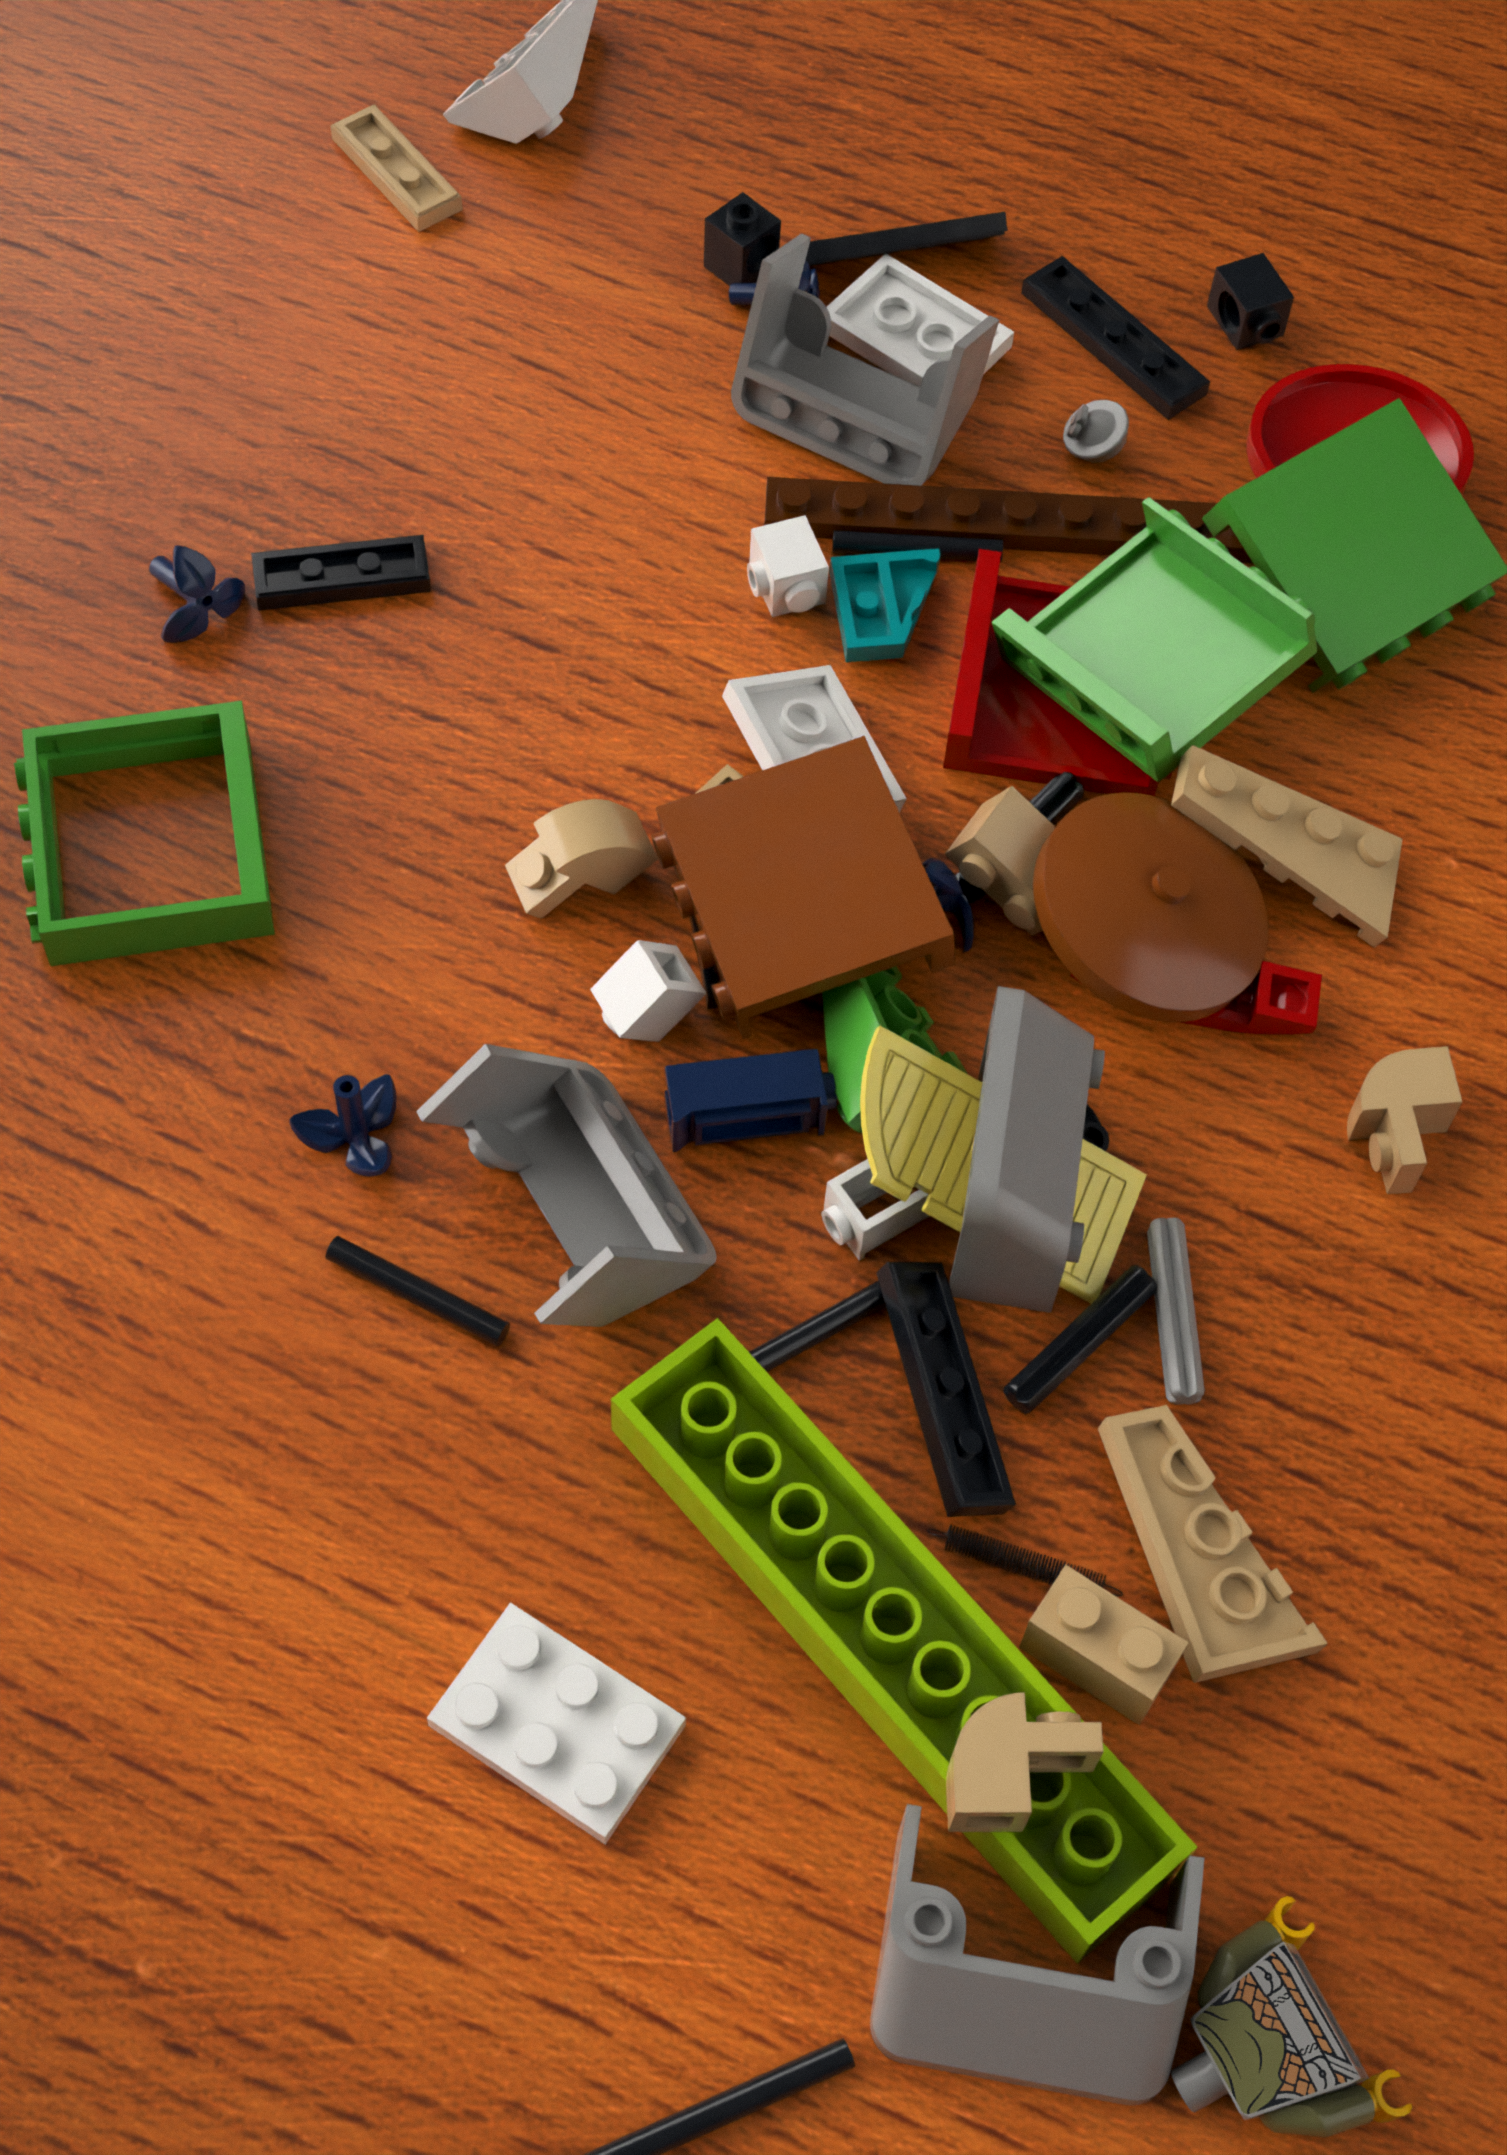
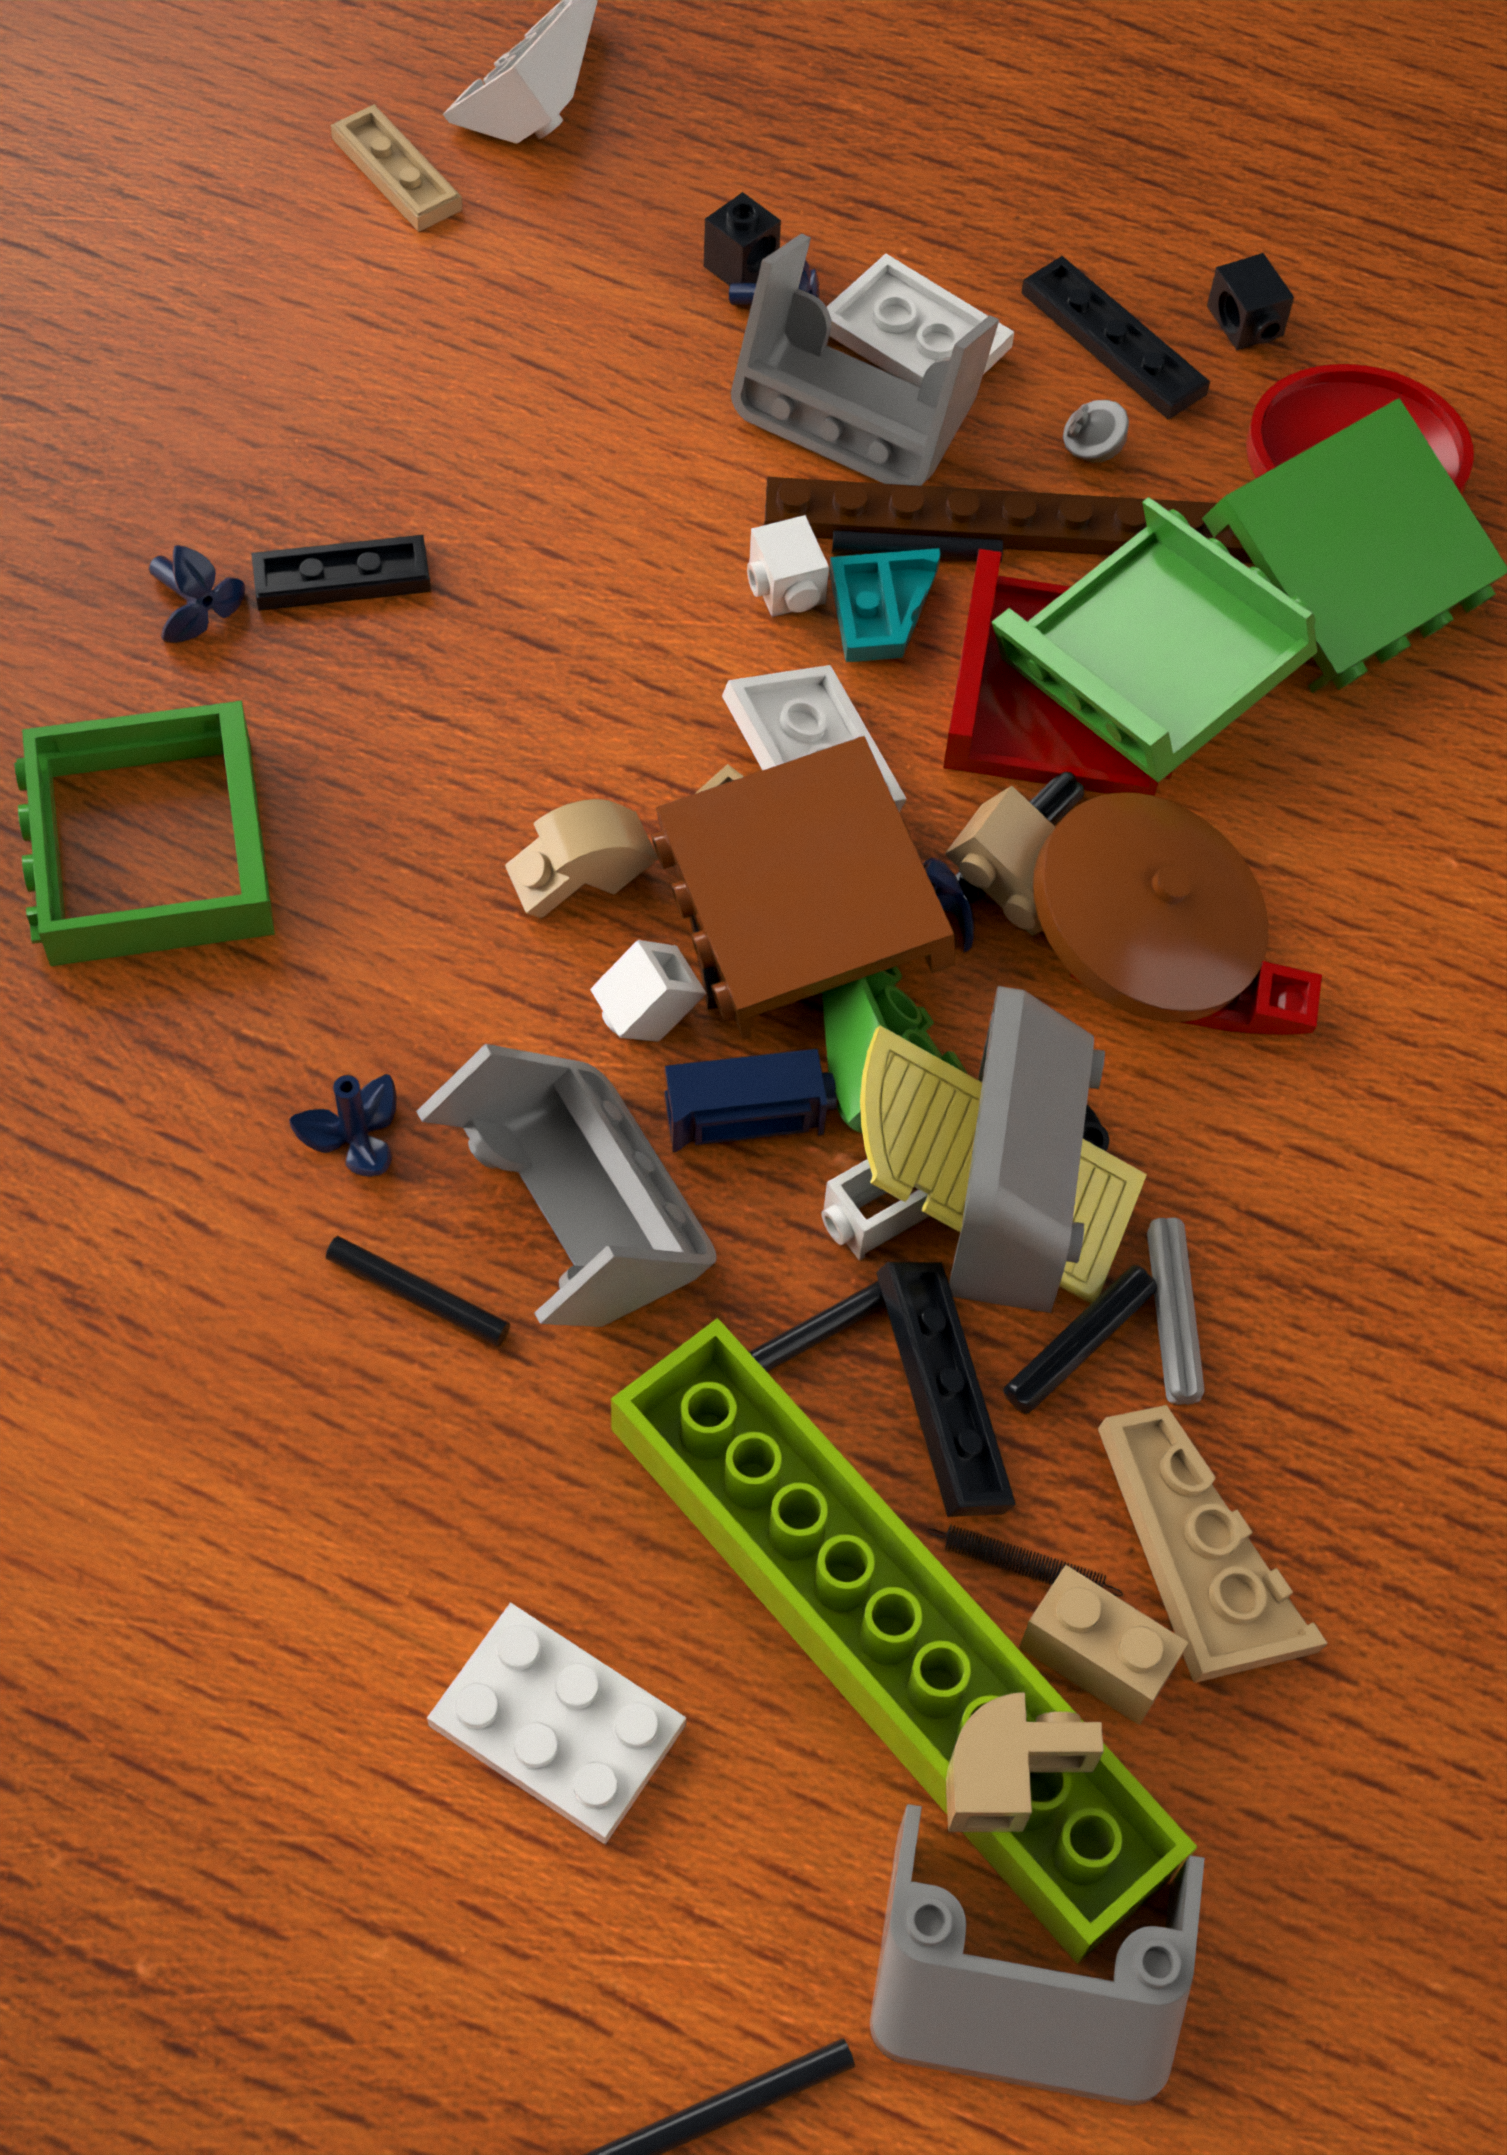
black tile [806,212,1008,266] -> none
tan wing [1171,745,1402,948] -> none
torso [1171,1896,1412,2138] -> none
tan brick [1347,1046,1463,1194] -> none

